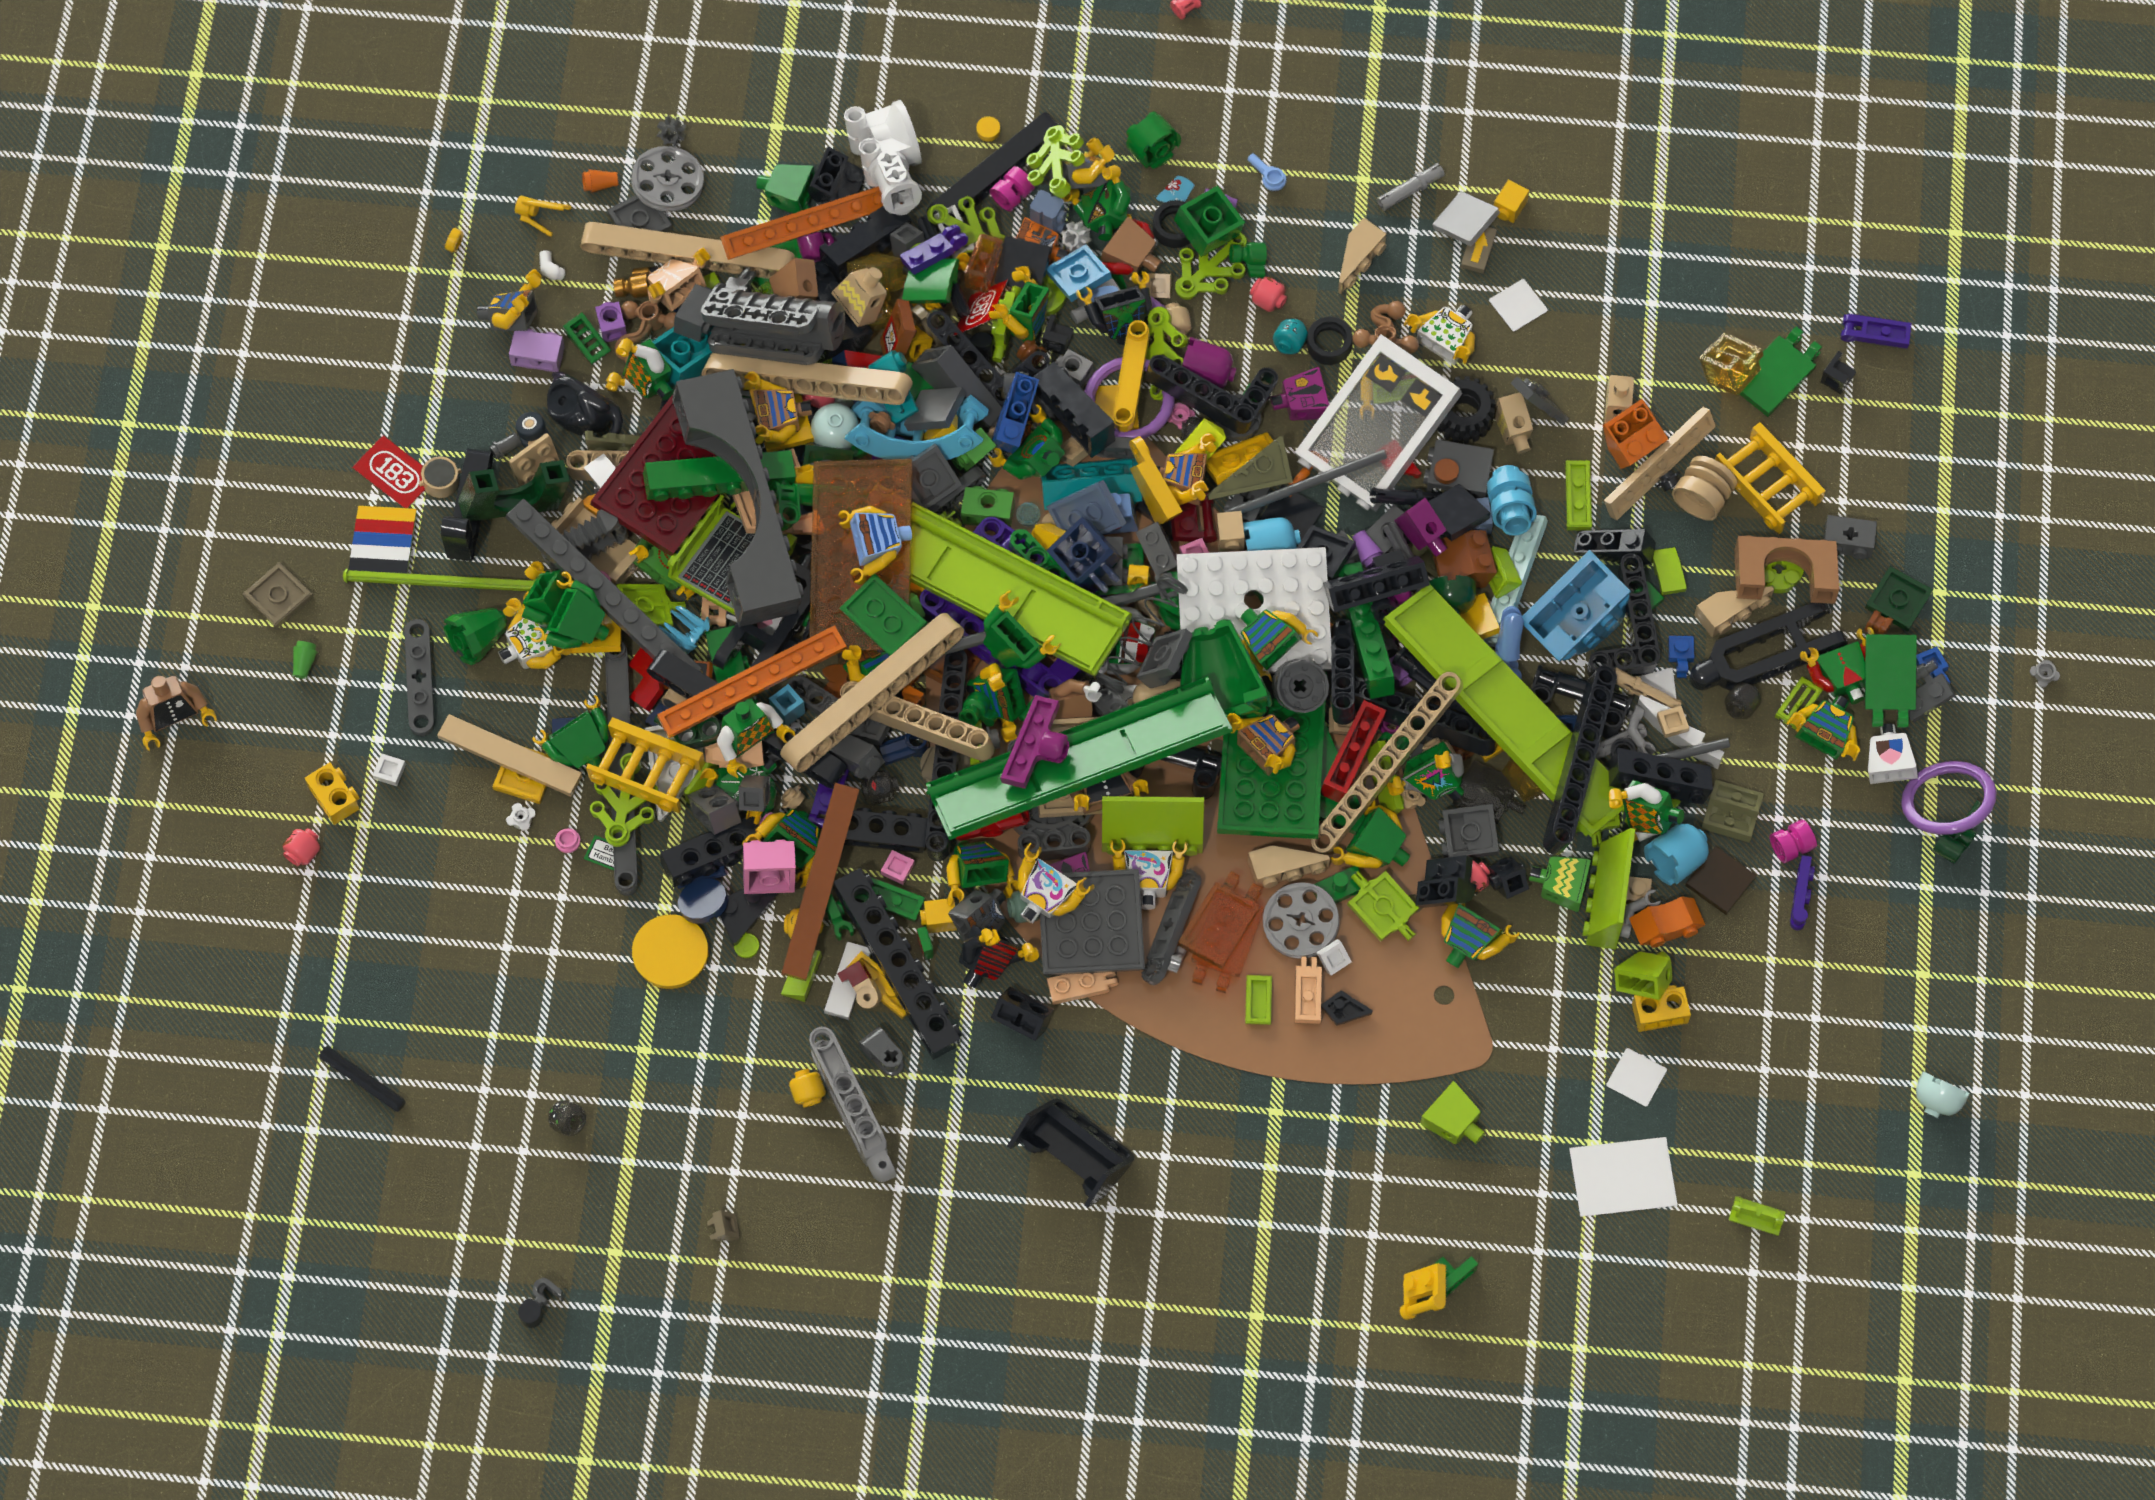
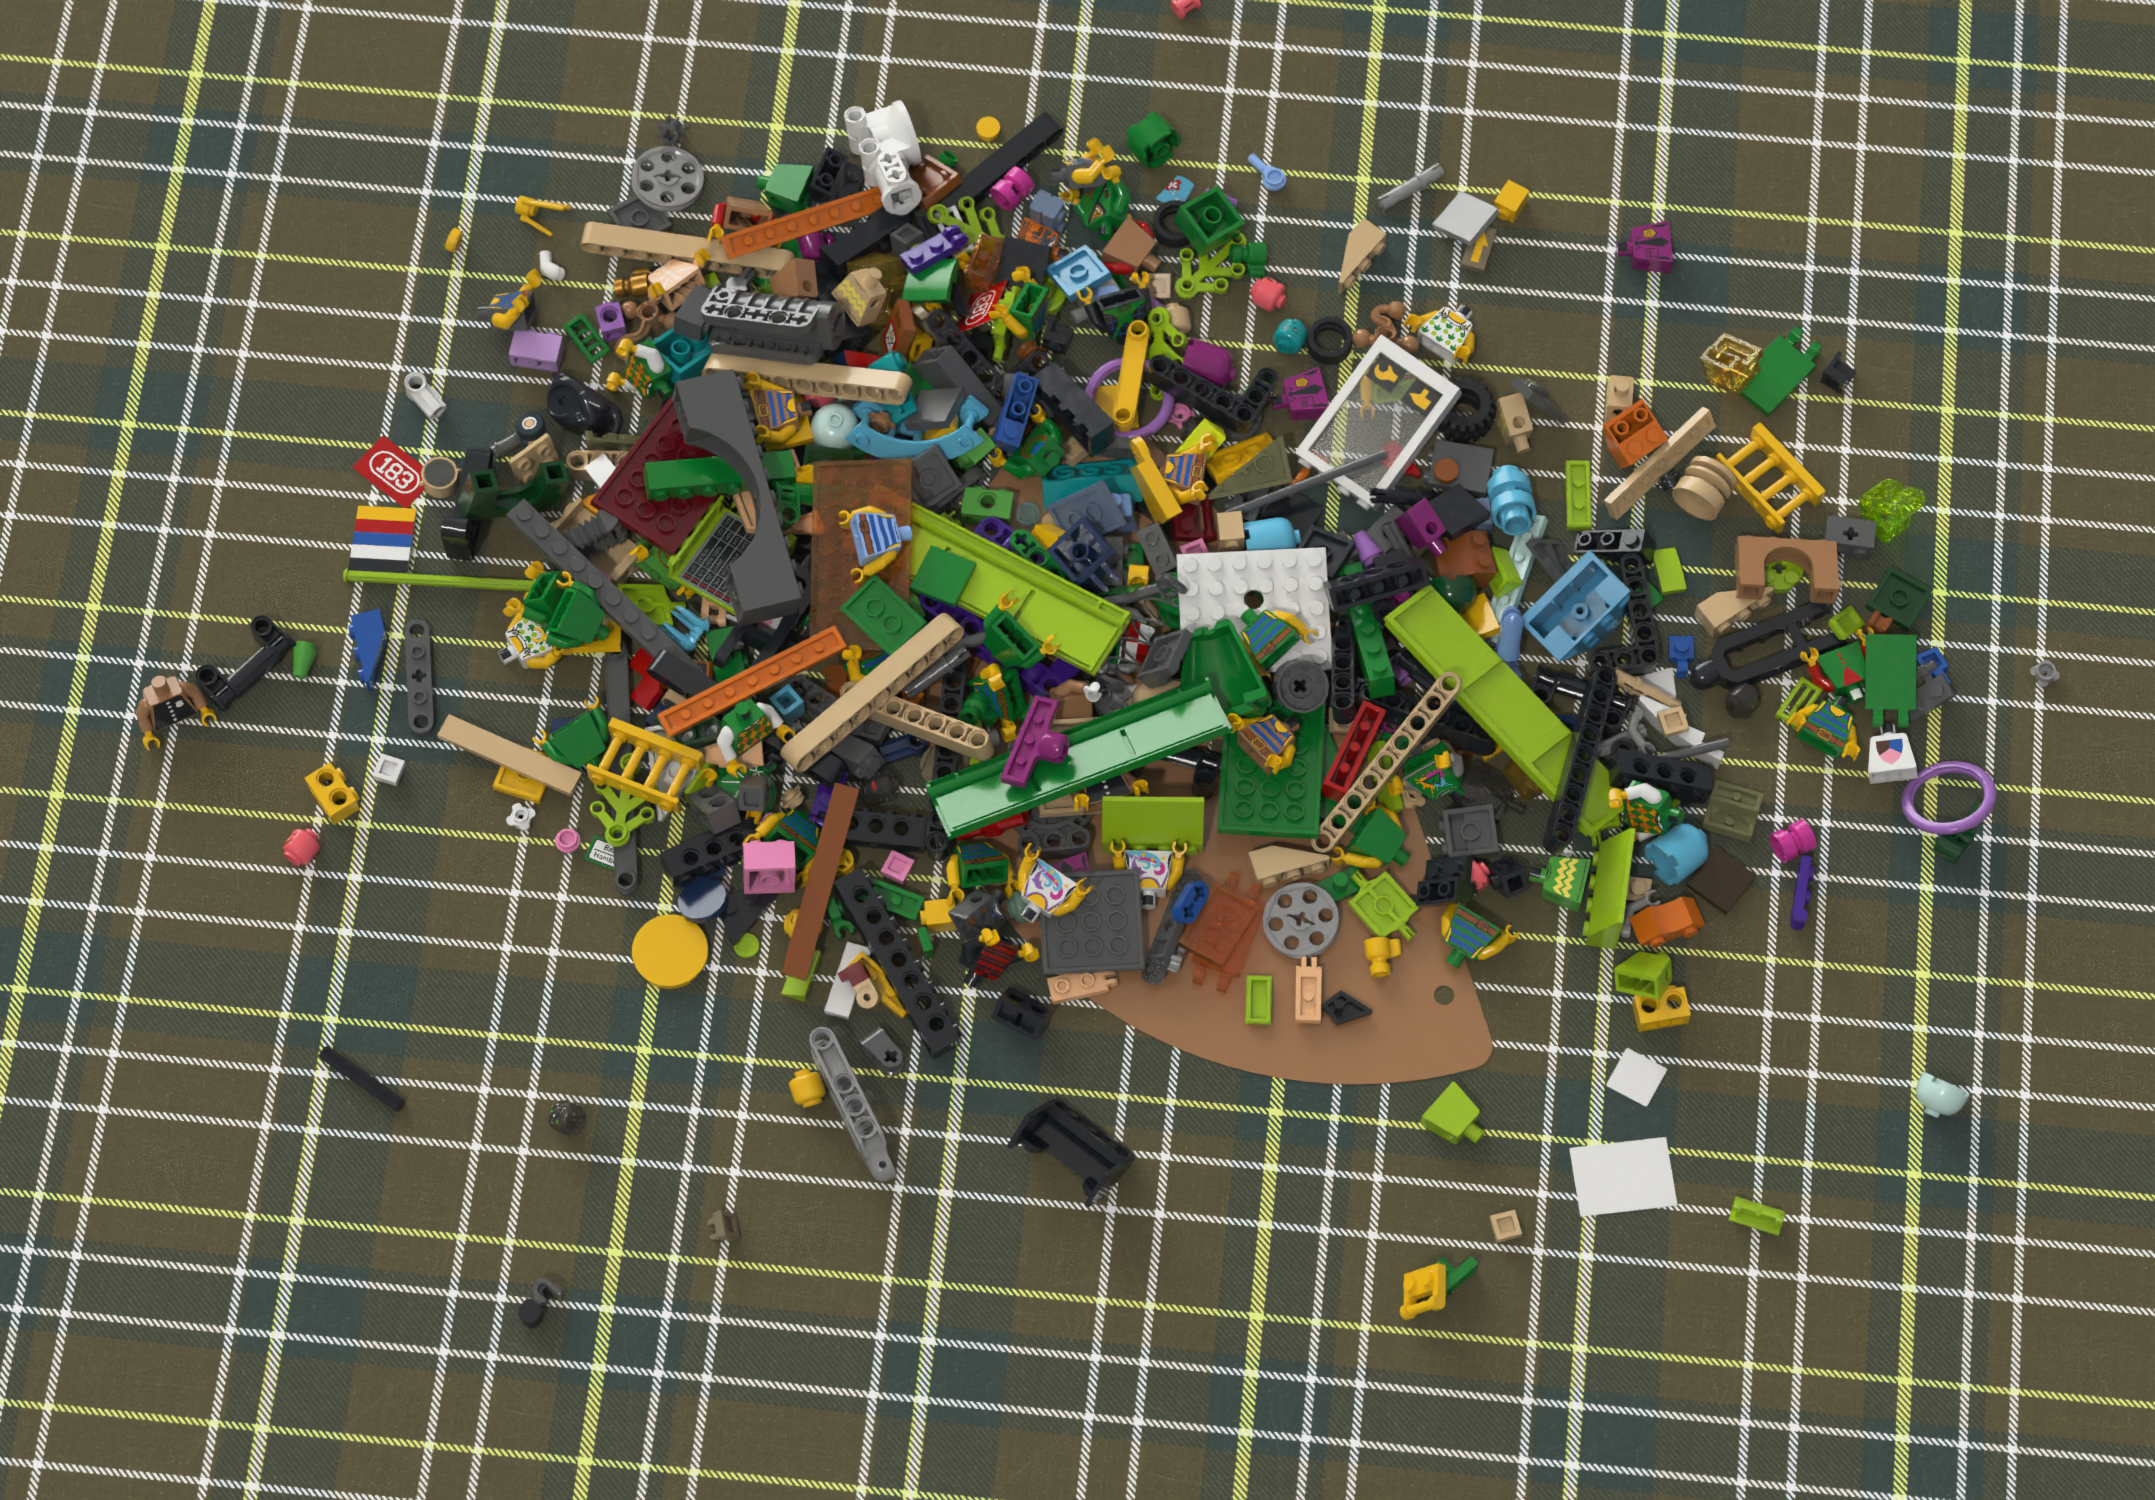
dark tan tile [243,562,313,629] -> none
green cone [443,608,507,665] -> none
orange cone [582,169,618,193] -> none
lime plant [1026,125,1085,199] -> none
light grey brick [1055,349,1093,389] -> none
white gear [1061,221,1092,251] -> none
white plate [1317,939,1352,975] -> none
white sticker [1489,279,1548,331] -> none
dark purple plate [1841,314,1912,349] -> none
none -> black piece [195,615,296,712]
none -> blue slope [348,609,388,691]
none -> white piece [405,372,447,420]
none -> medium nougat torso [707,196,782,249]
none -> yellow wheel [835,848,855,879]
none -> dark grey pin [903,643,972,700]
none -> dark orange container [908,154,962,211]
none -> green tile [910,545,977,608]
none -> green hinge [938,150,959,169]
none -> blue beam [1172,881,1209,924]
none -> yellow piece [1364,937,1402,978]
none -> tan plate [1489,1210,1522,1243]
none -> dark grey wing [1525,538,1573,582]
none -> magenta torso [1616,221,1673,273]
none -> lime tile [1828,605,1865,640]
none -> clear neon green piece [1859,478,1925,544]

